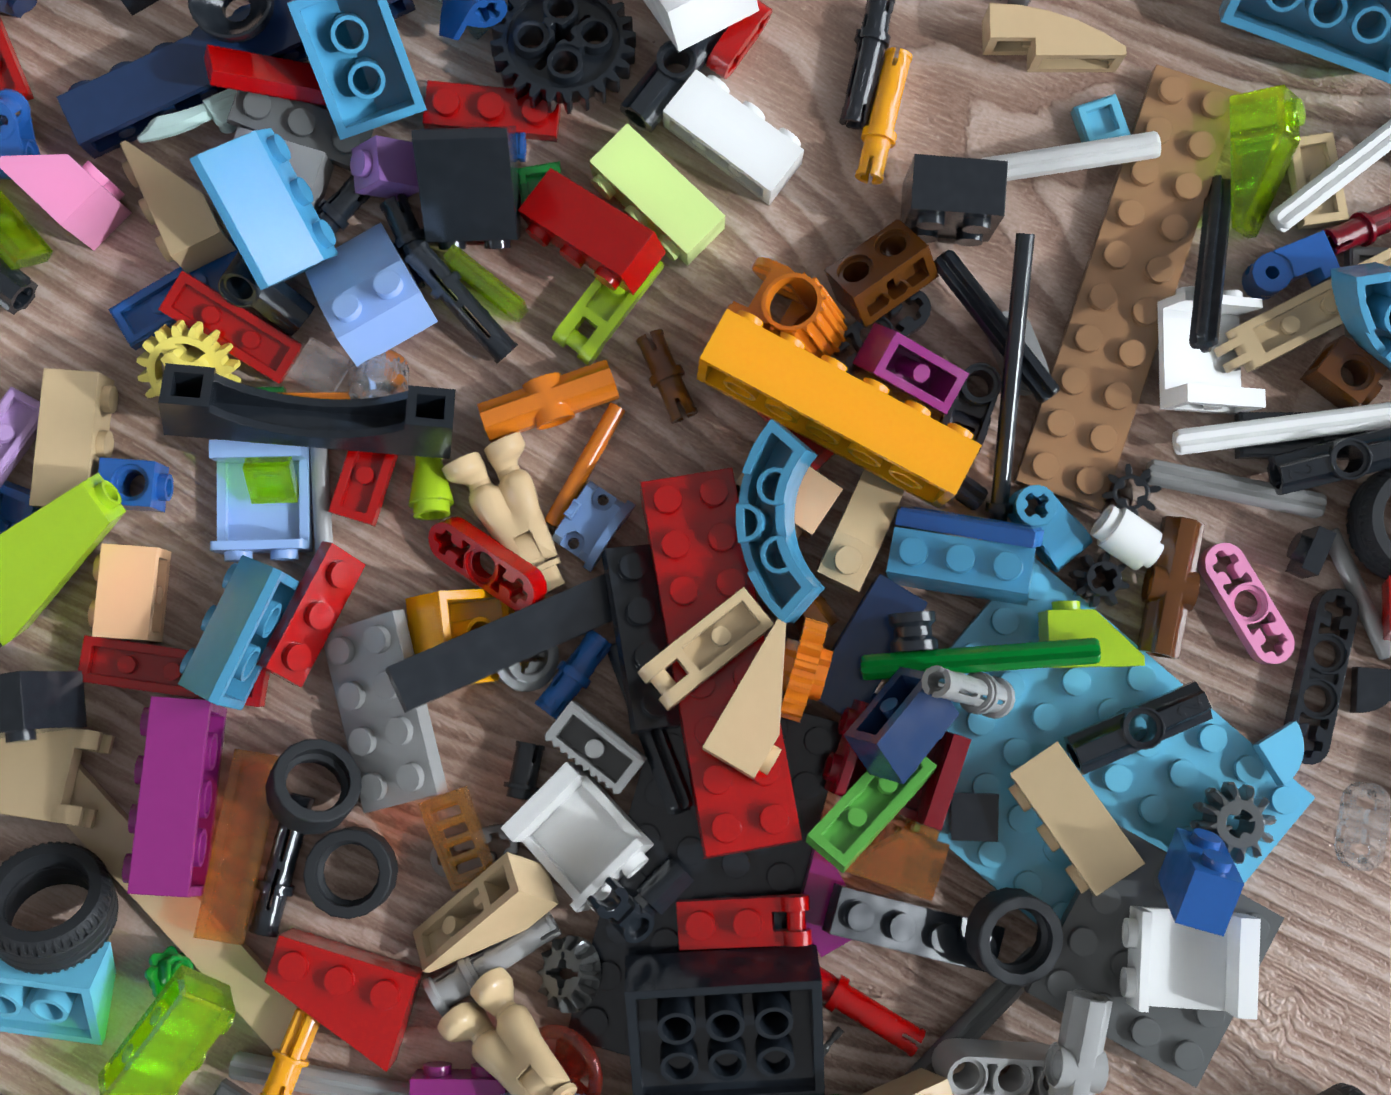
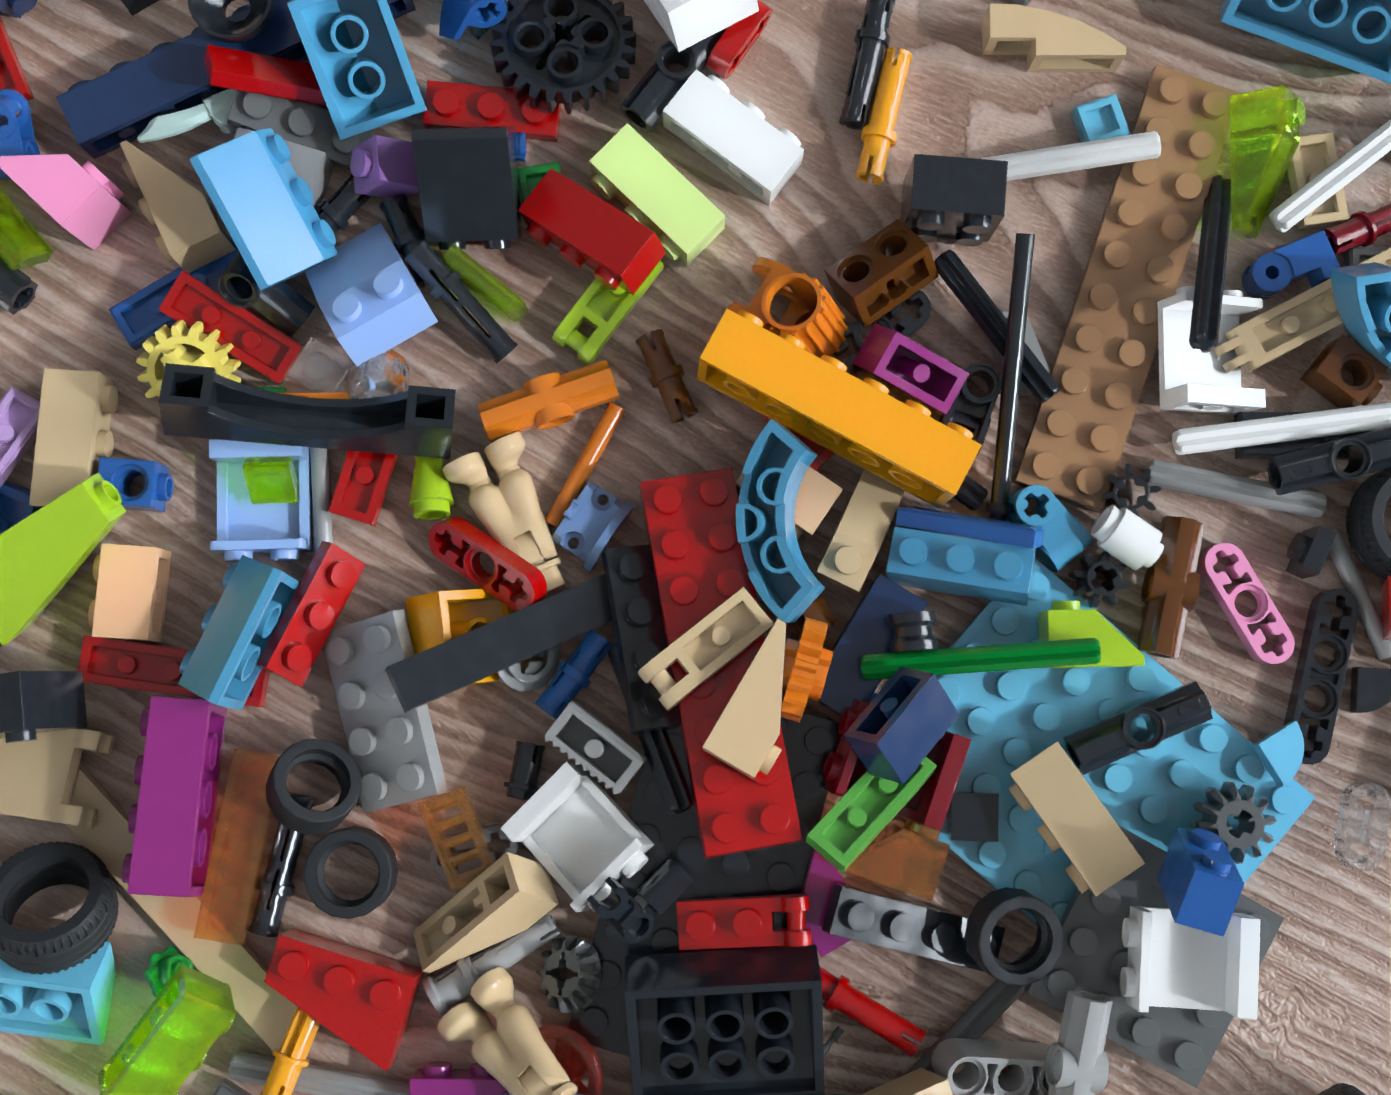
light grey pin [921,665,1015,719] -> none

